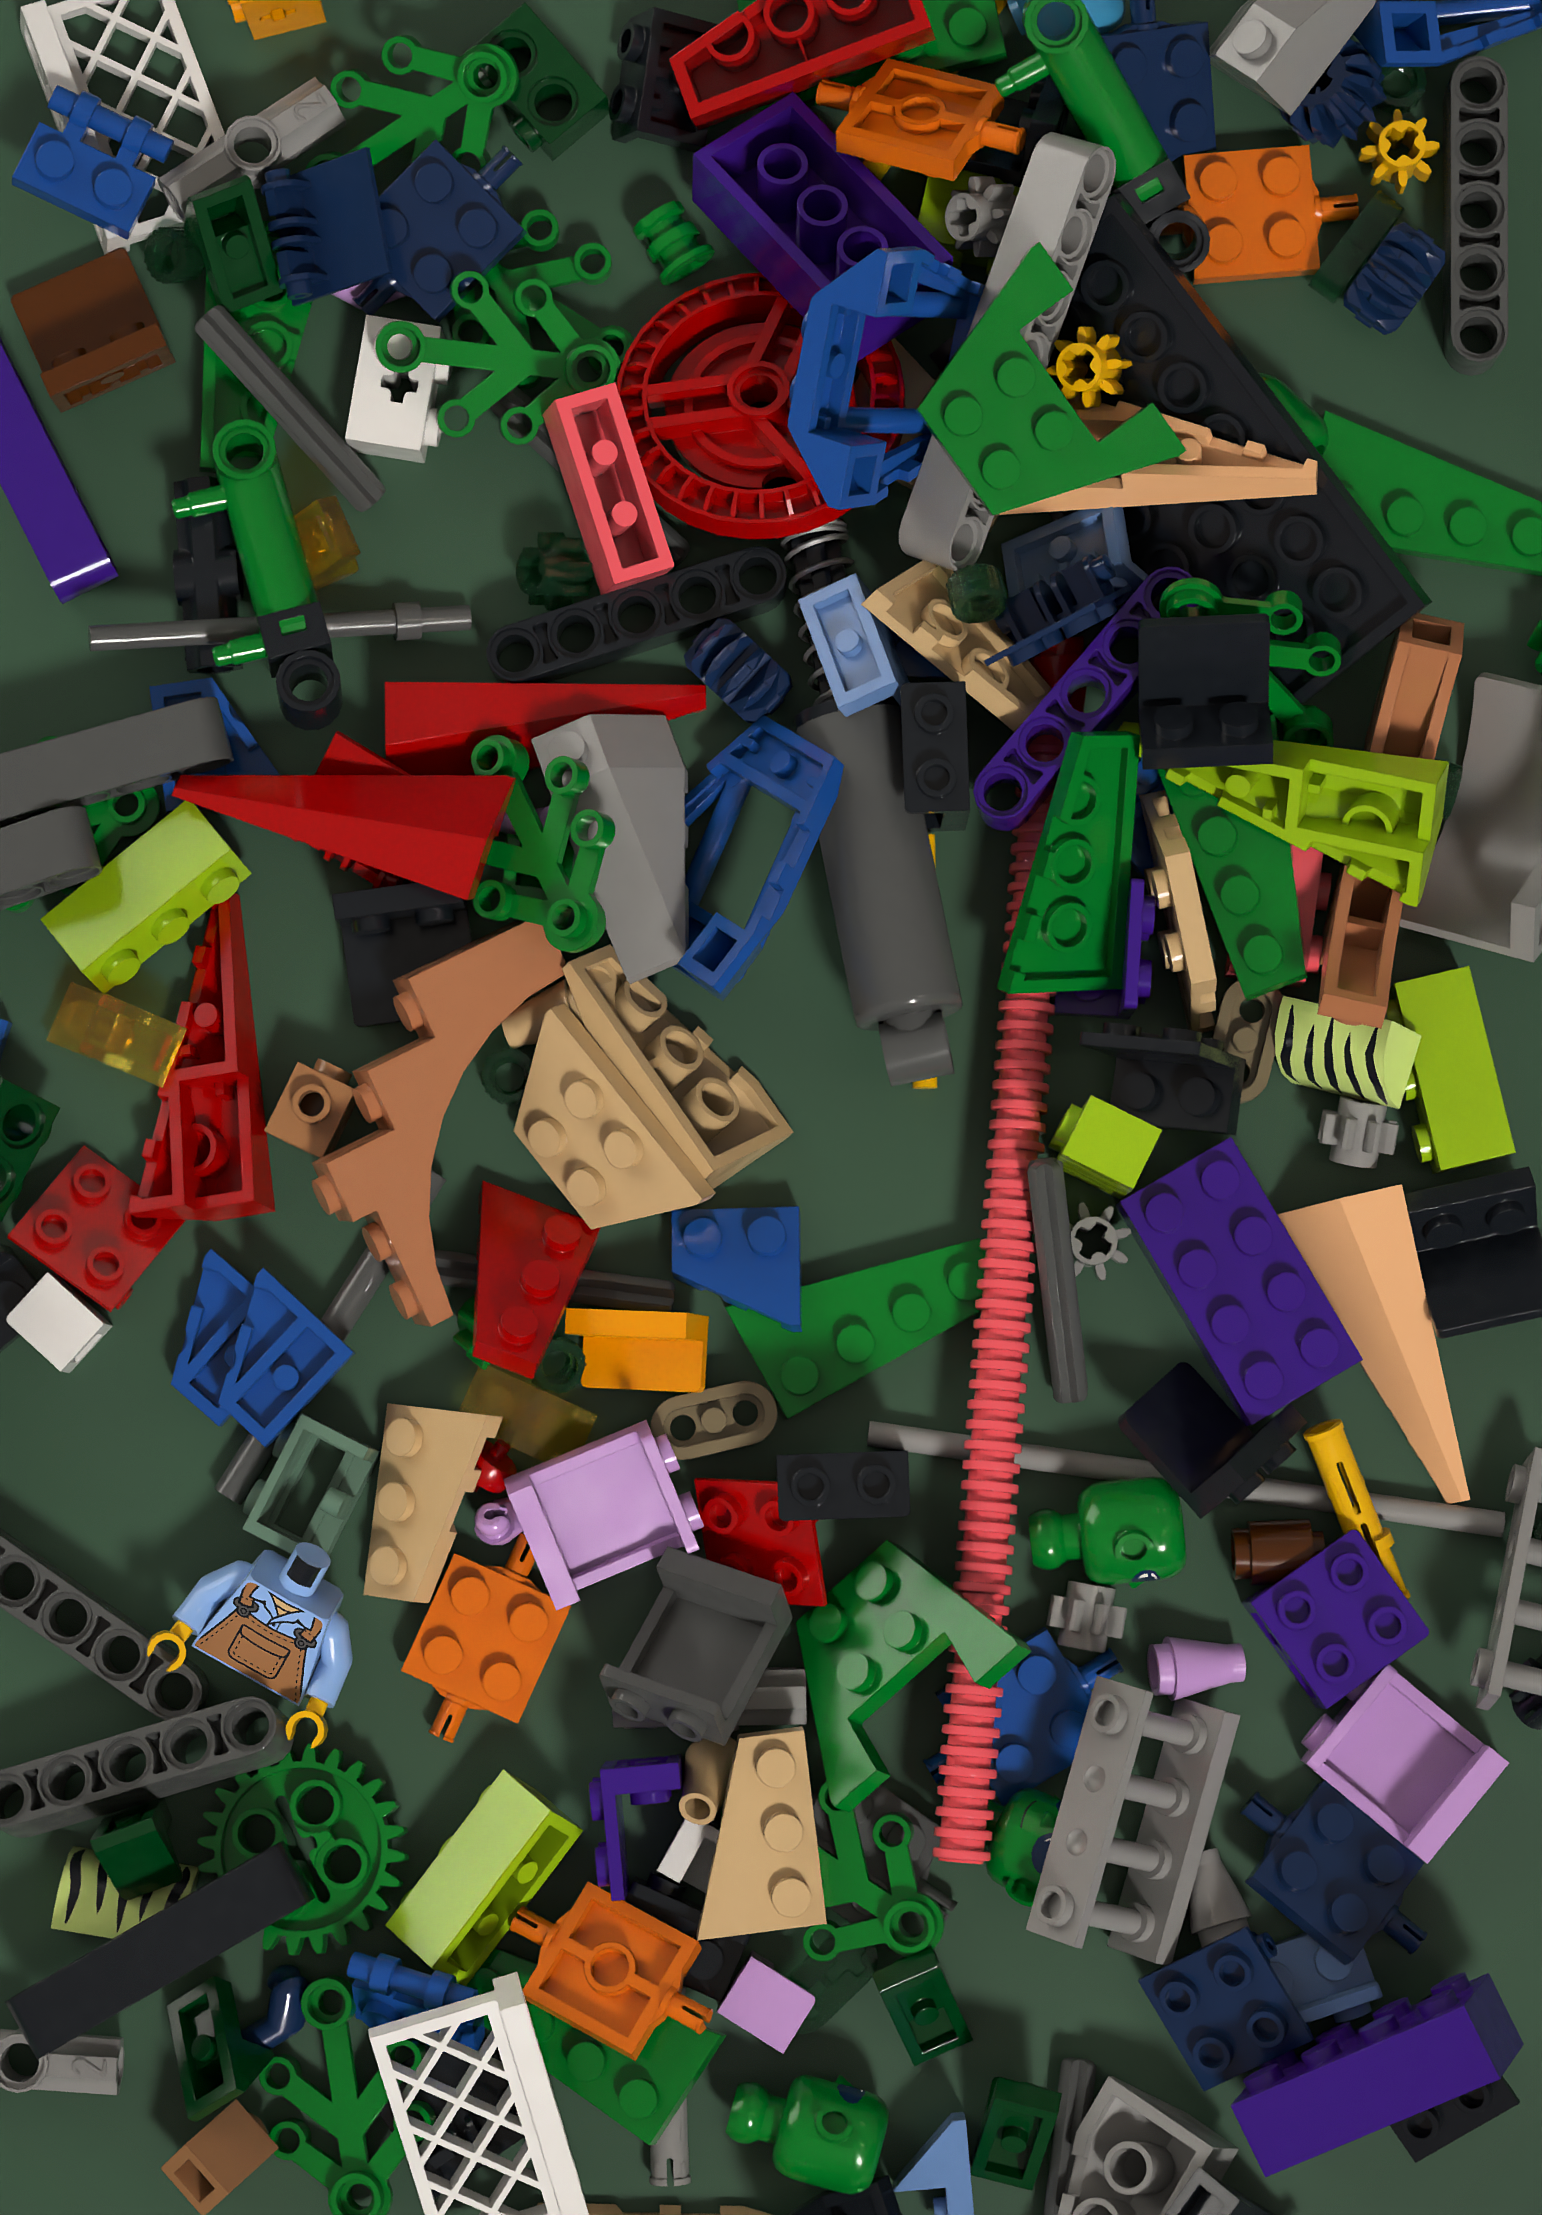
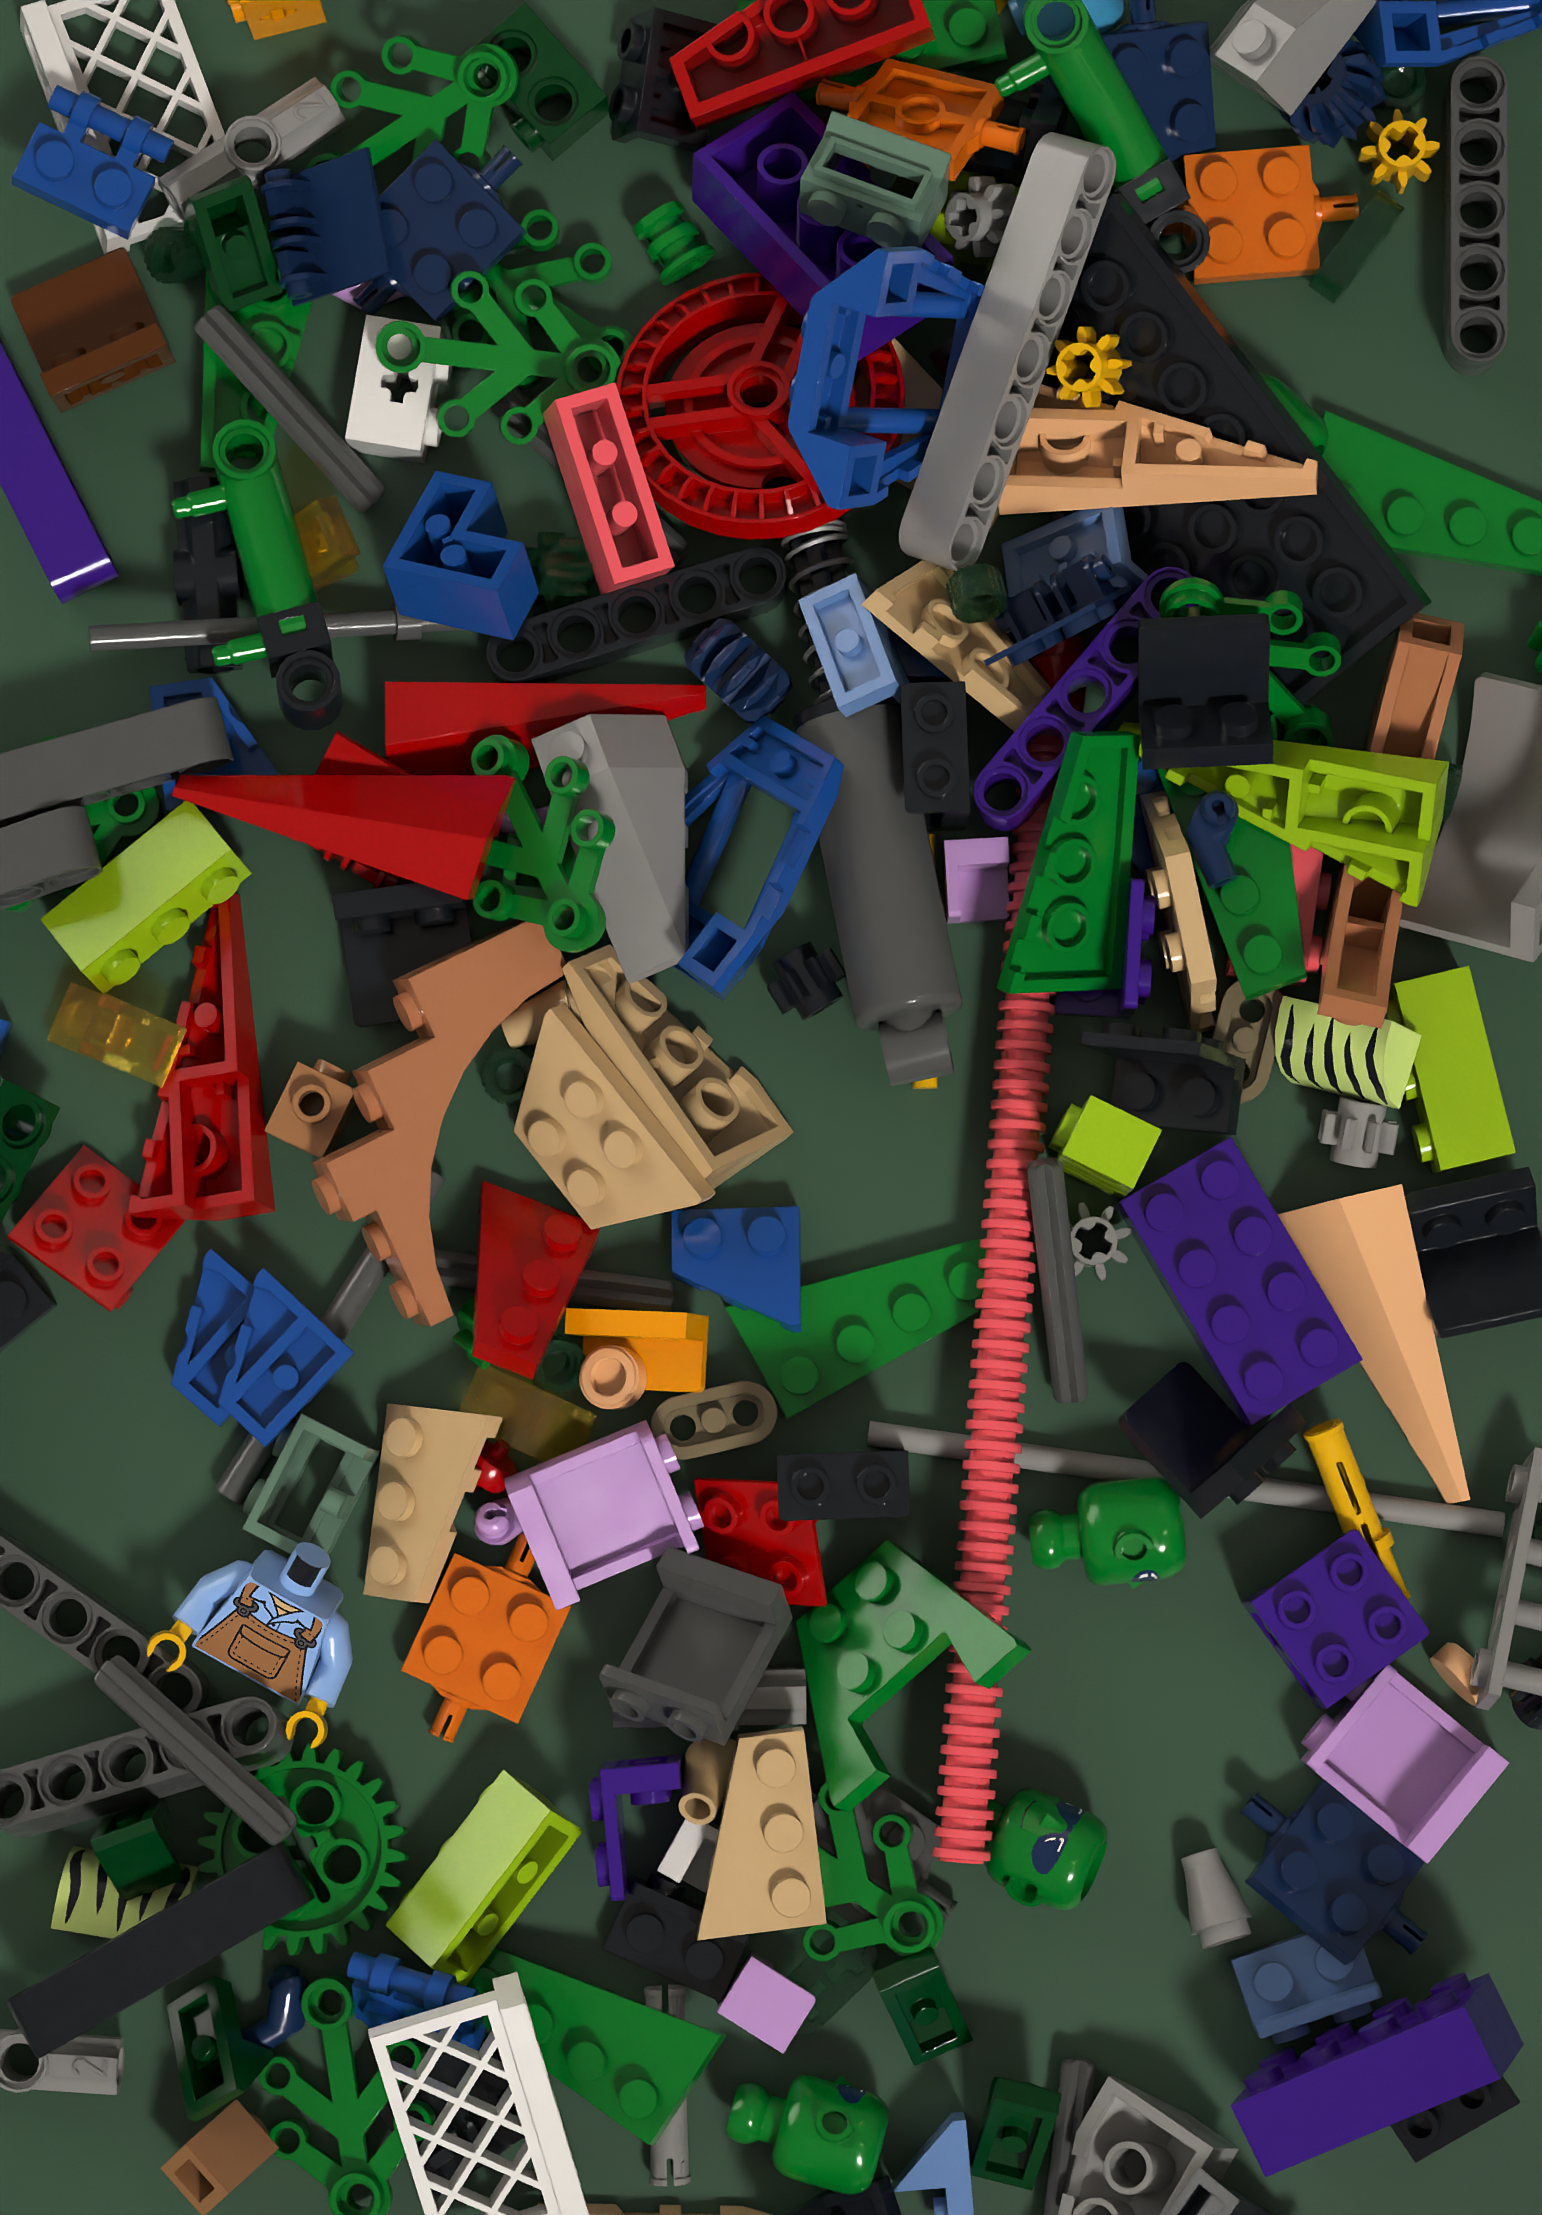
white panel [6,1272,113,1373] -> none
orange plate [510,1882,713,2061] -> none
green wing [915,242,1186,516] -> none
blue plate [923,1627,1124,1805] -> none
light grey fence [1026,1676,1241,1965] -> none
light grey gear [1046,1580,1127,1653] -> none
dark blue hinge [1138,1926,1314,2091] -> none
lavender cone [1147,1637,1246,1701] -> none
reddish brown brick [1231,1518,1325,1586] -> none
dark blue gear [1344,222,1445,335] -> none
none -> dark grey axle [94,1655,298,1845]
none -> blue brick [383,471,539,641]
none -> light nougat tile [579,1345,647,1410]
none -> black gear [767,942,846,1021]
none -> sand green window [799,111,951,248]
none -> lavender panel [942,837,1010,924]
none -> dark blue arm [1187,790,1239,889]
none -> light nougat tile [1430,1642,1479,1706]

